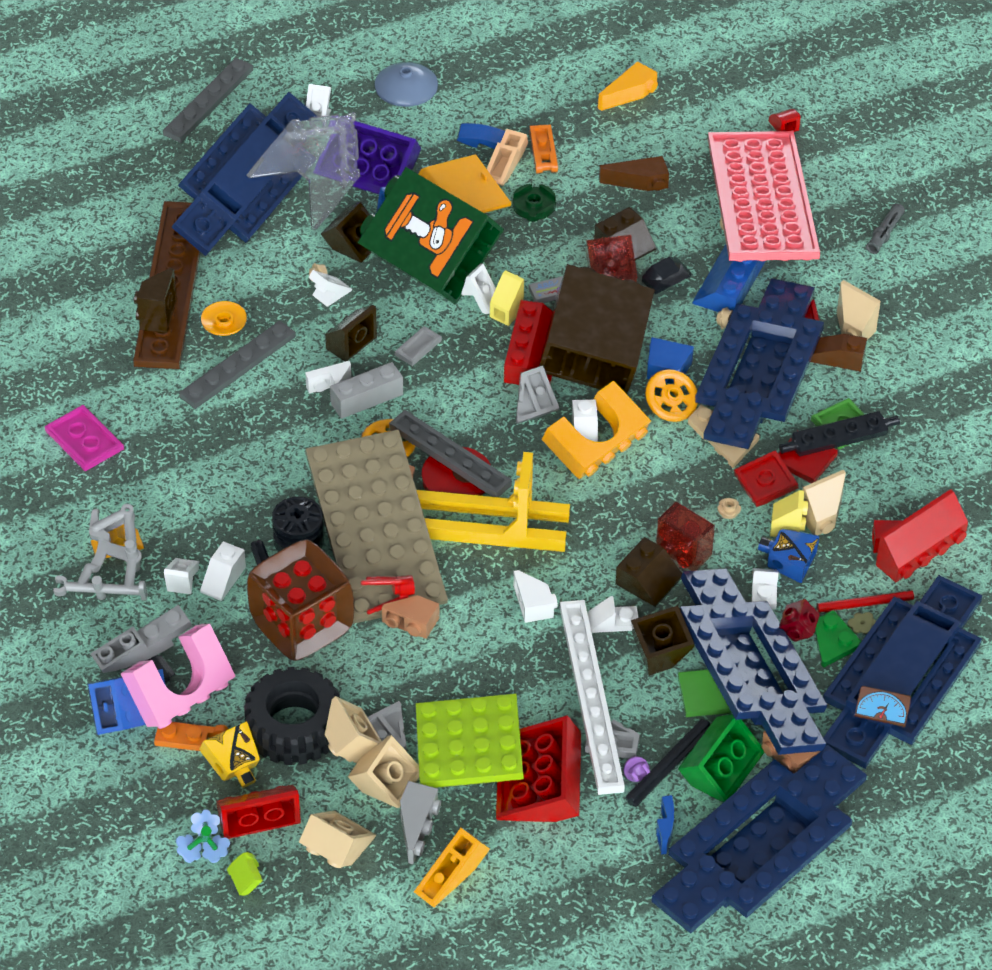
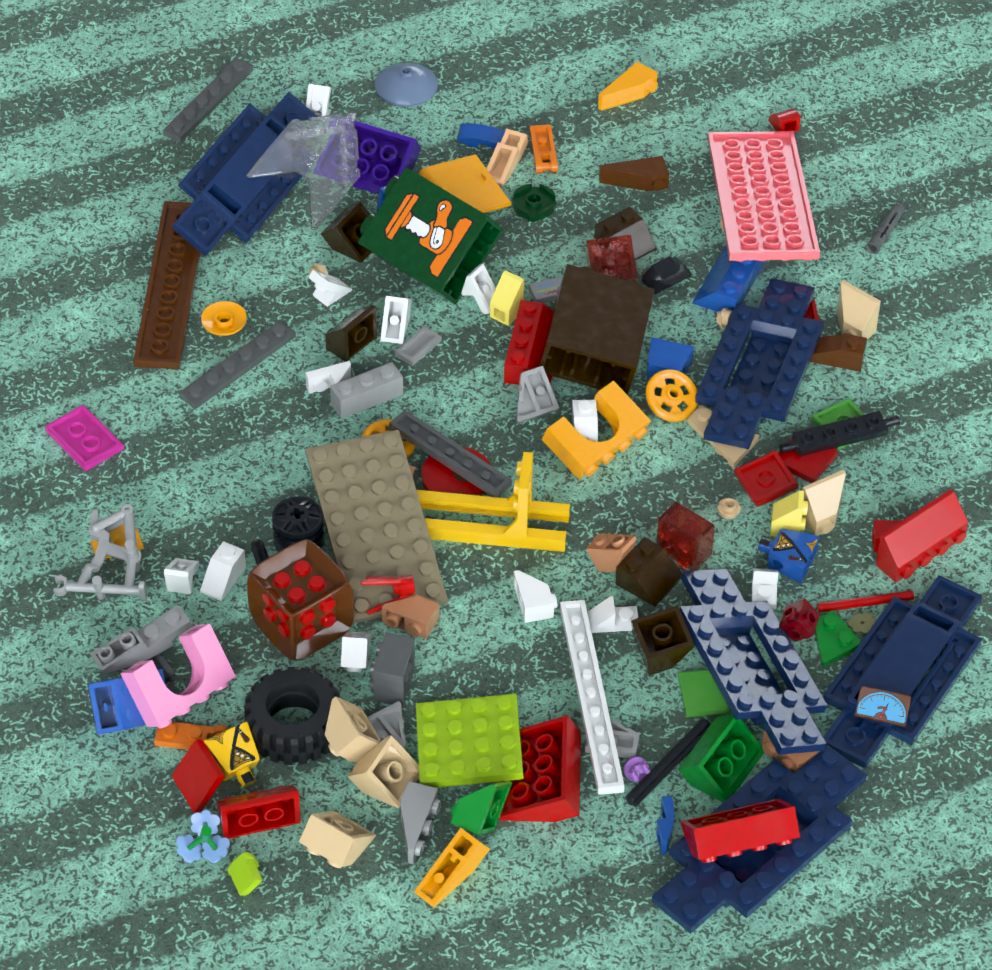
dark brown slope [134,268,177,333] -> none
none -> red tile [172,739,225,813]
none -> white slope [341,631,372,672]
none -> dark grey brick [370,632,415,706]
none -> white slope [380,296,412,344]
none -> green slope [450,781,512,835]
none -> nougat slope [586,533,637,572]
none -> slope [680,798,800,863]

